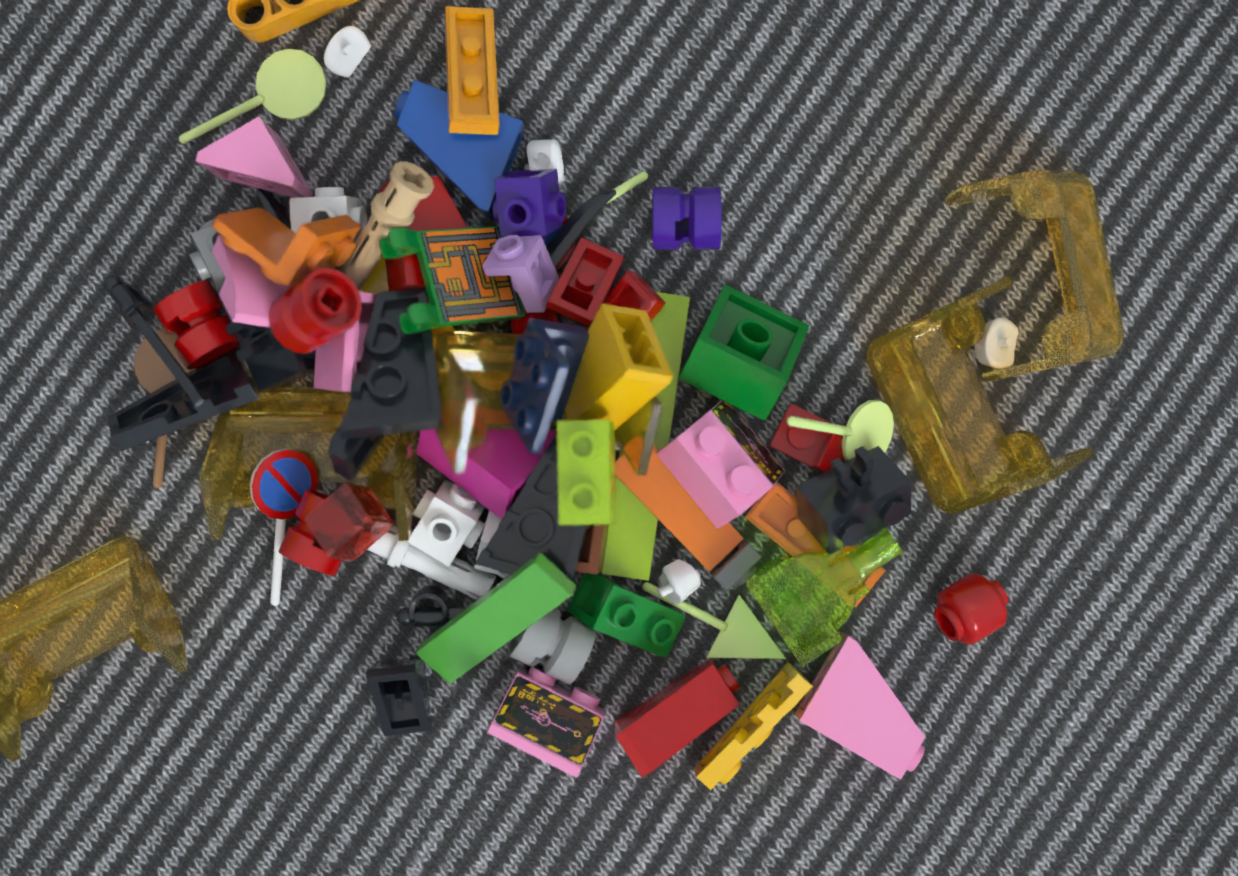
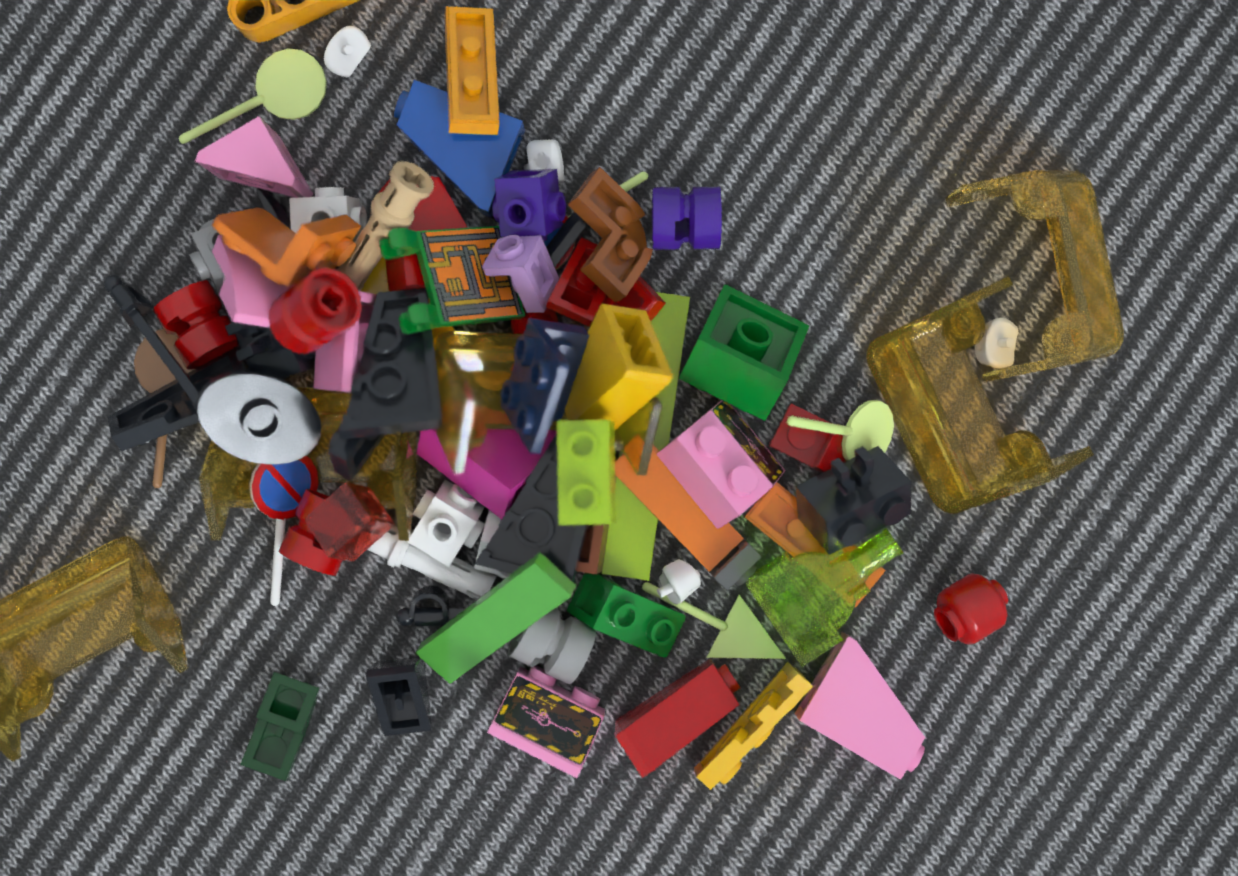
none -> piece [196,371,321,465]
none -> dark green slope [240,672,320,782]
none -> dark orange plate [568,167,653,303]

